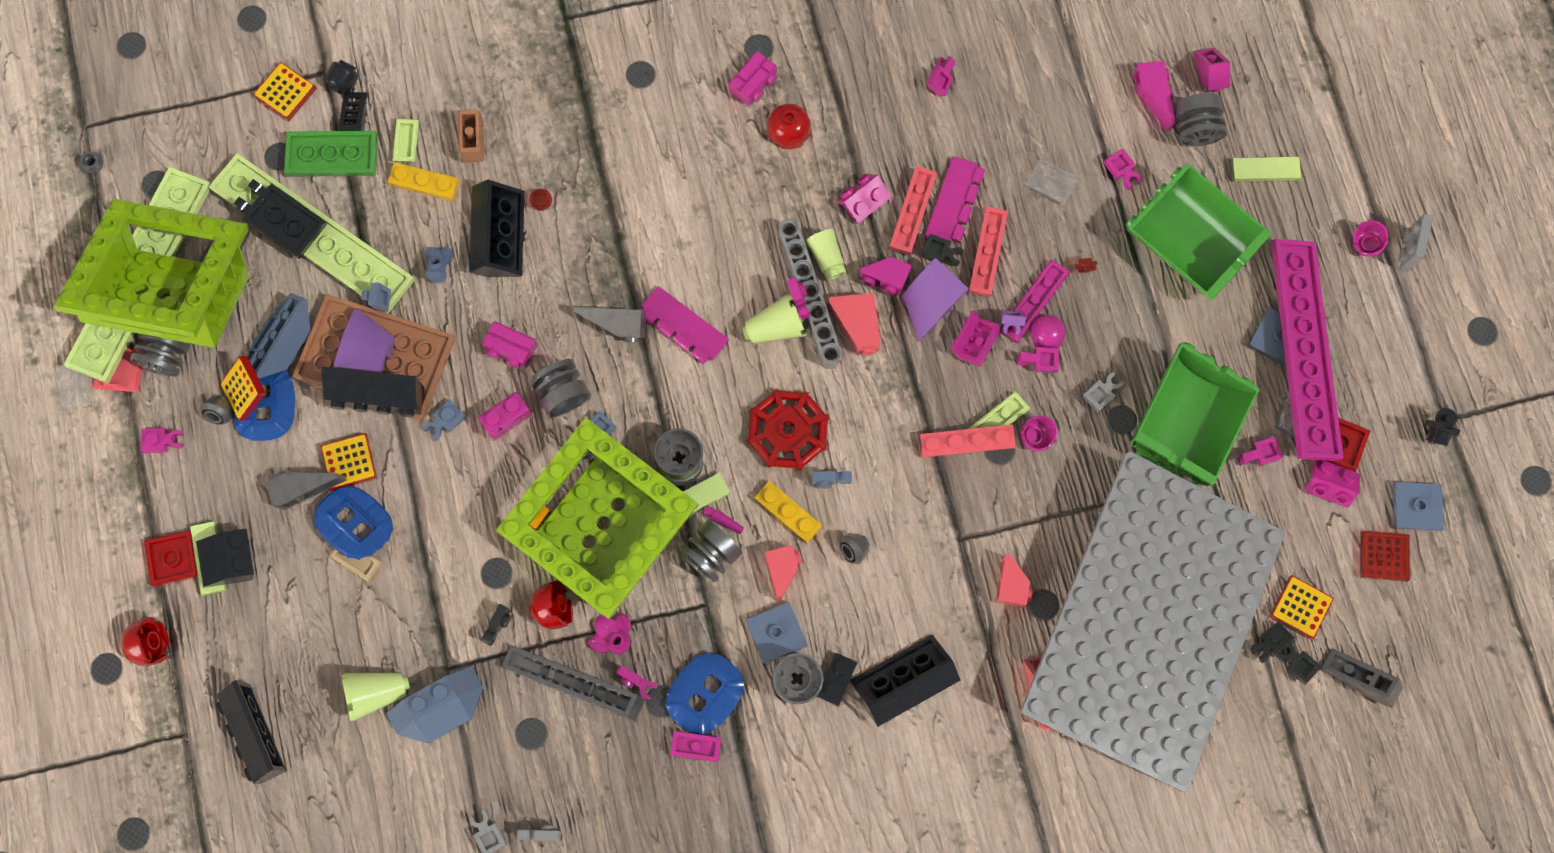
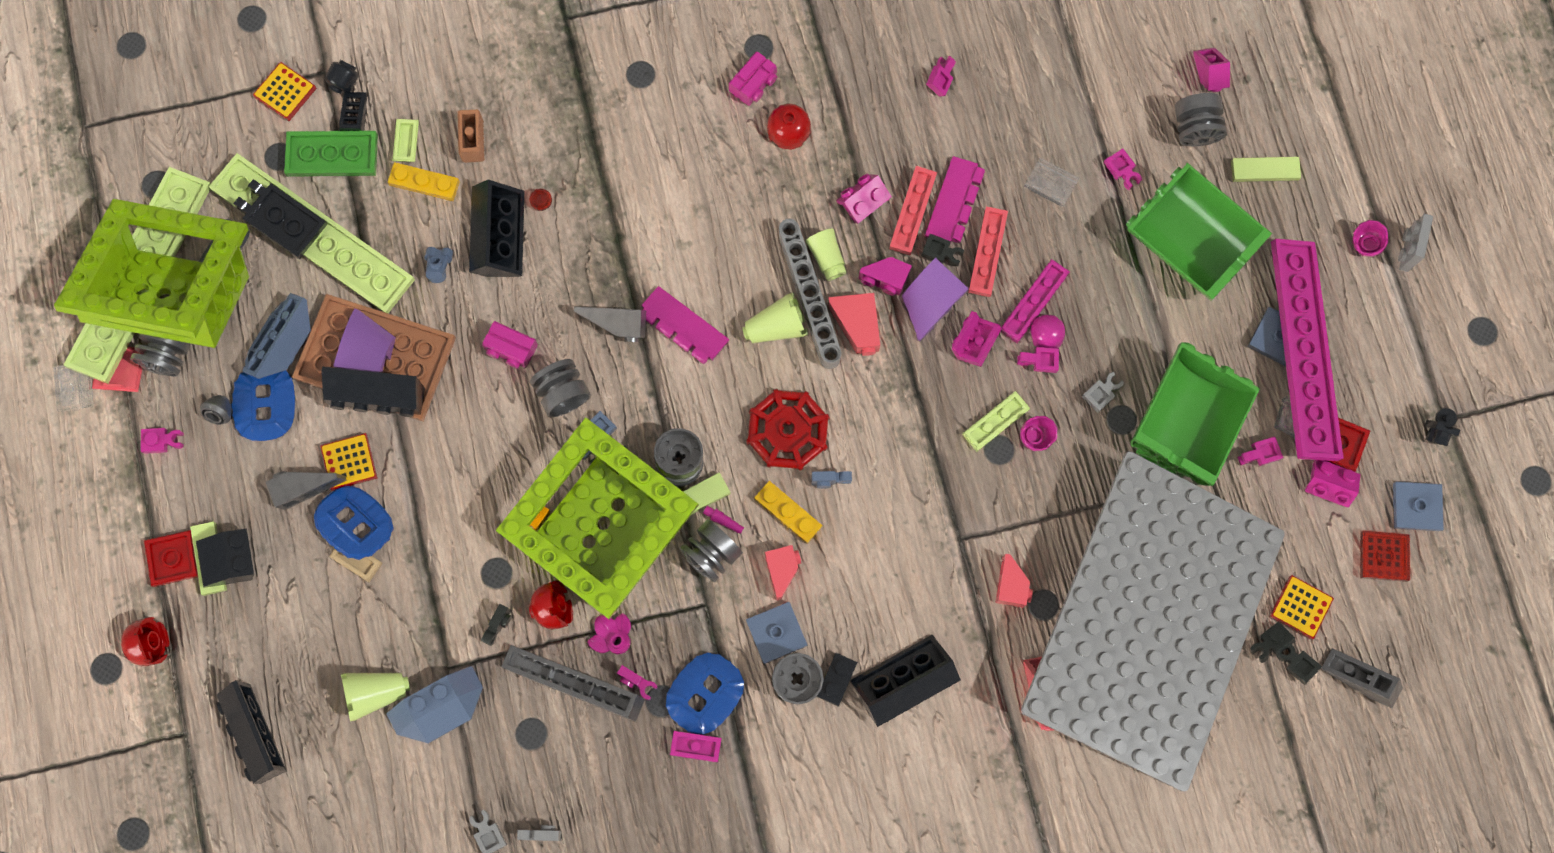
flat silver plate [80,151,104,174] -> none
tile [220,356,266,421] -> none
sand blue tile [361,282,391,312] -> none
sand blue plate [423,399,466,441] -> none
dark pink brick [478,391,532,441] -> none
dark pink plate [787,277,811,320] -> none
flat silver cone [839,533,870,564] -> none
coral plate [920,424,1016,458] -> none
medium lavender tile [1000,309,1026,335] -> none
clear red plate [1075,257,1098,273] -> none
dark pink slope [1133,61,1177,131] -> none

